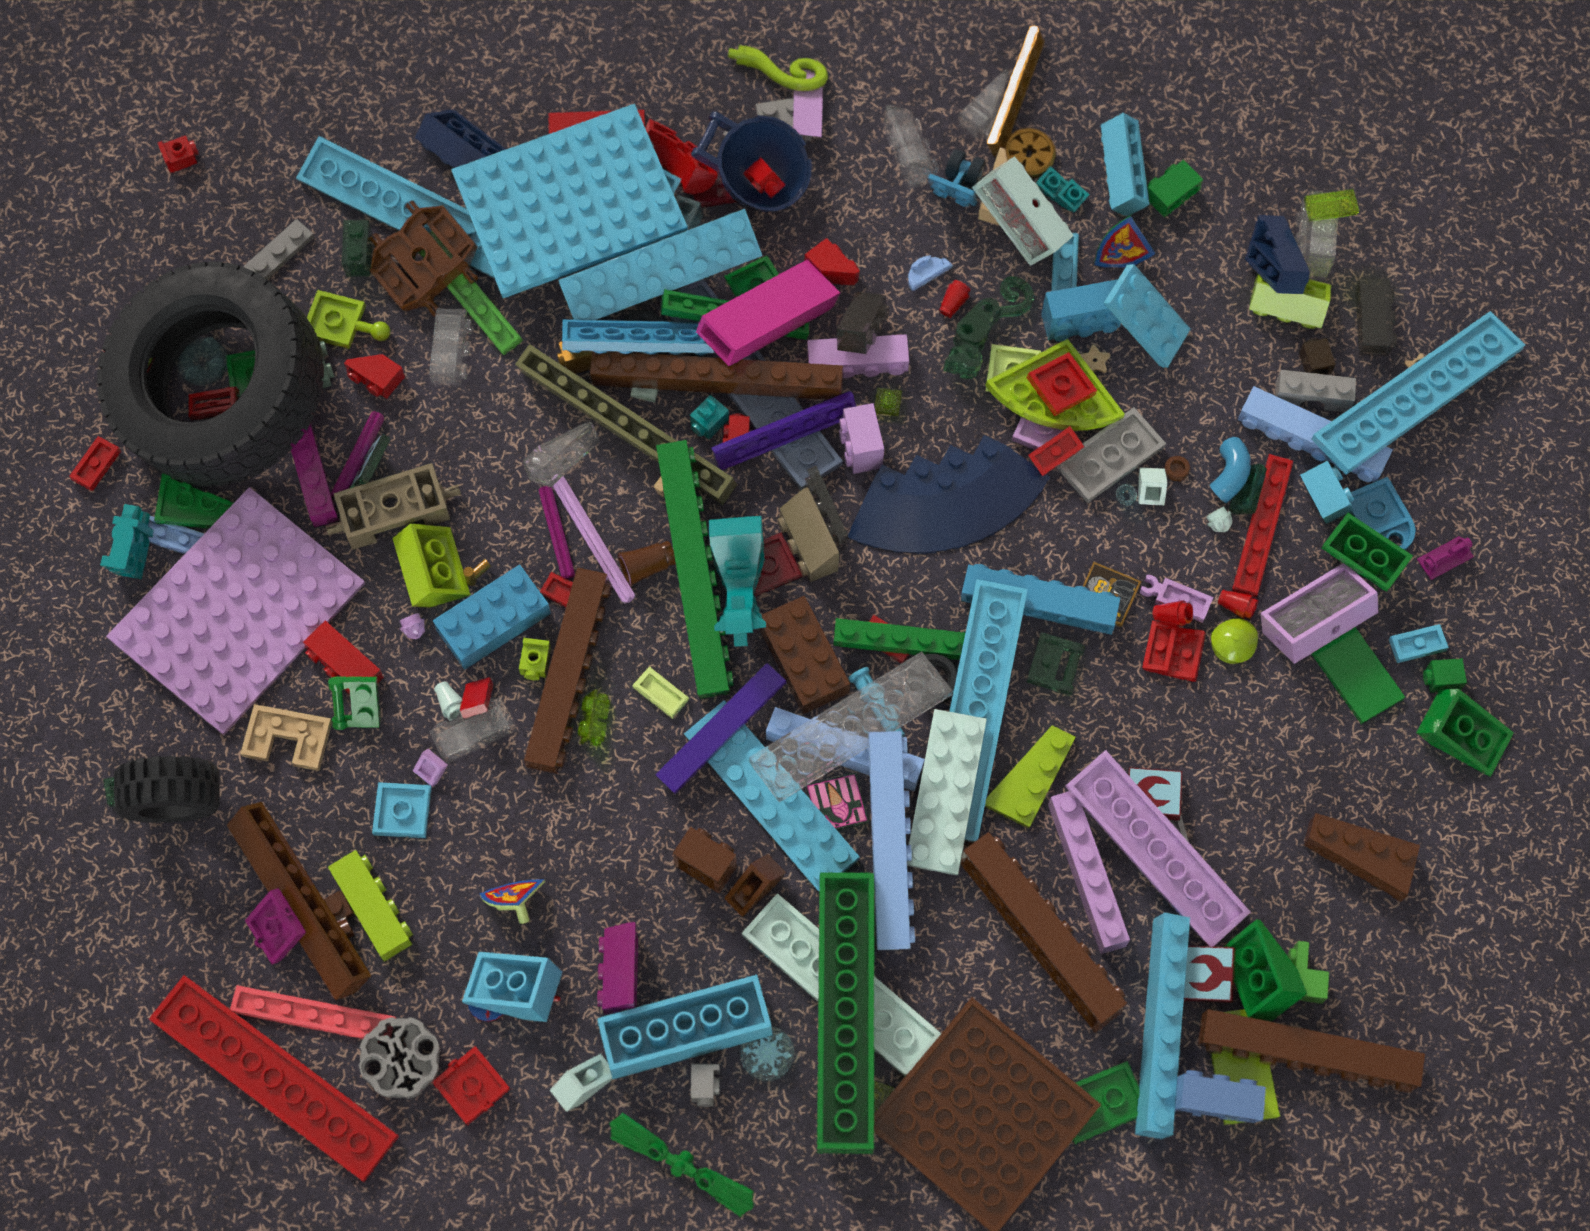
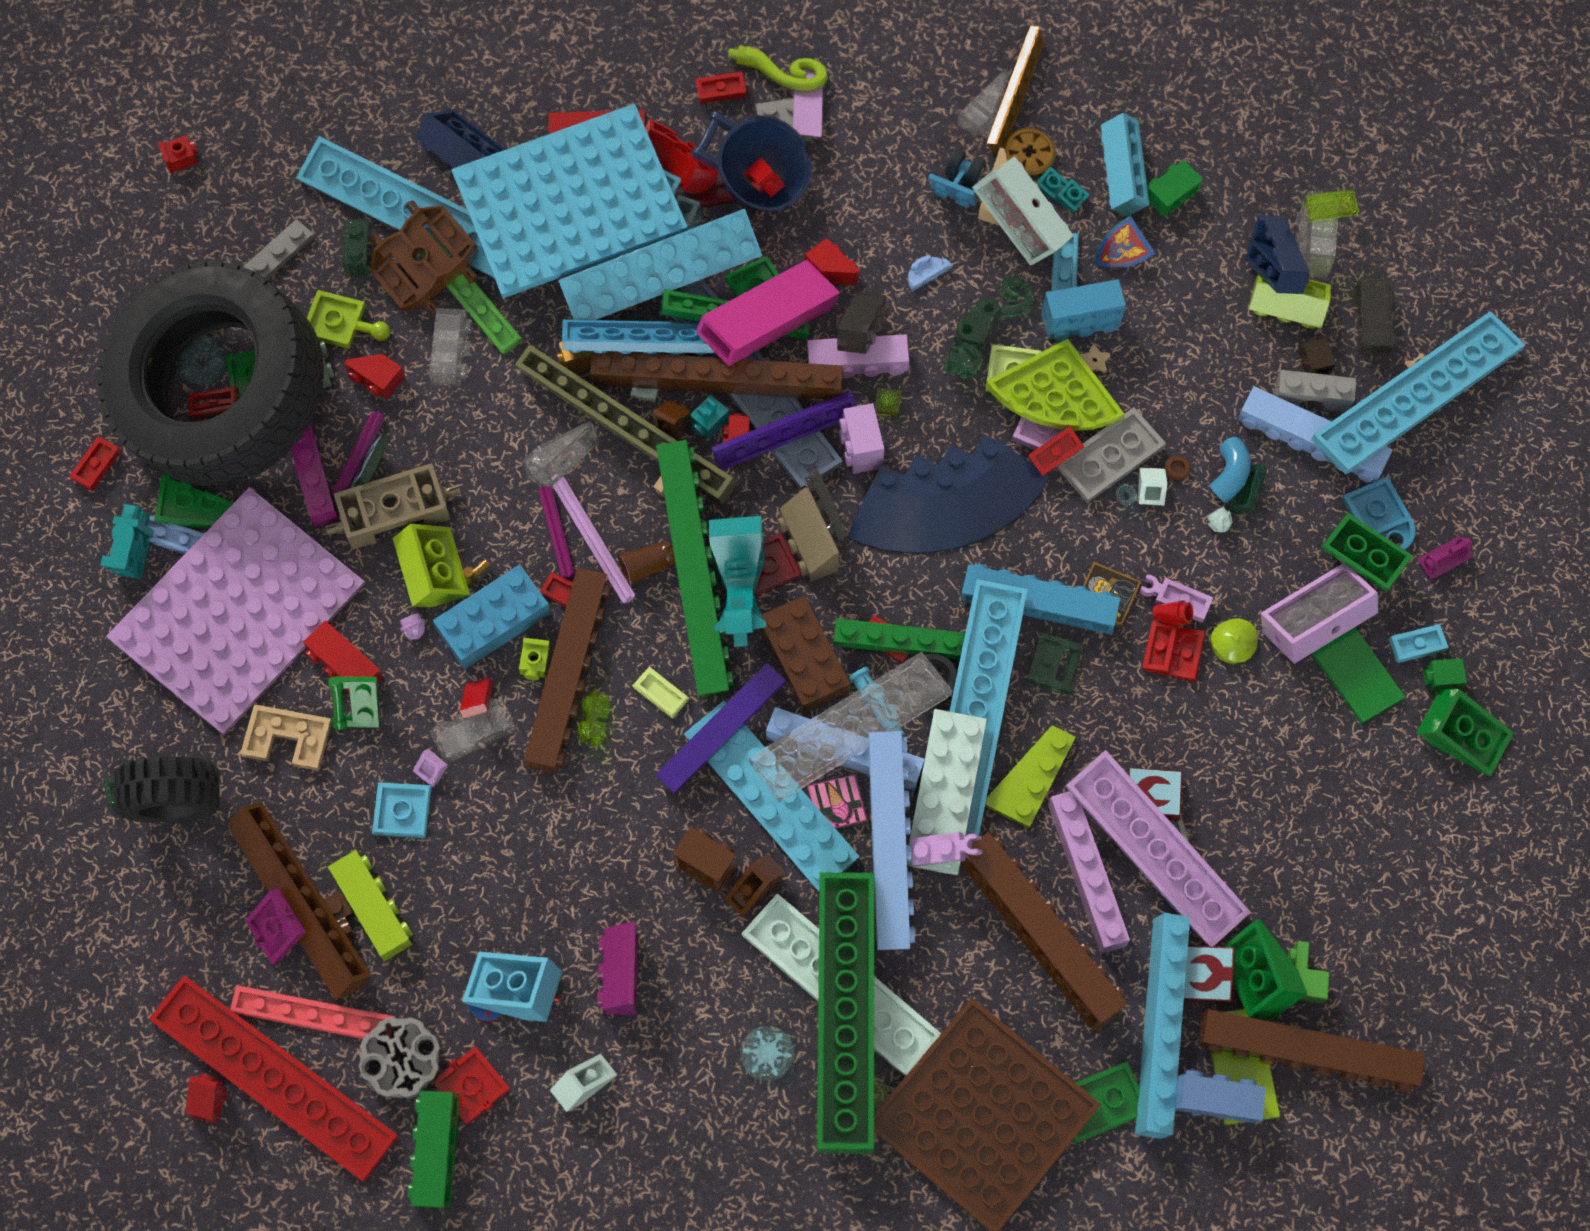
light aqua cone [434,681,462,721] -> none
shield [479,879,545,924] -> none
medium azure brick [597,975,772,1079] -> none
green piece [610,1113,754,1217] -> none
light grey brick [691,1064,720,1107] -> none
clear slope [884,105,939,190] -> none
red cone [939,280,971,318] -> none
red plate [1026,352,1097,416] -> none
medium azure plate [1104,264,1191,367] -> none
red cone [1218,589,1258,619] -> none
red tile [1232,454,1293,598] -> none
medium azure brick [1300,461,1355,523] -> none
reddish brown wedge [1304,813,1420,902] -> none
none -> red slope [186,1074,228,1124]
none -> green brick [408,1091,460,1208]
none -> reddish brown slope [653,400,691,441]
none -> red plate [695,72,747,104]
none -> lavender plate [911,832,982,867]

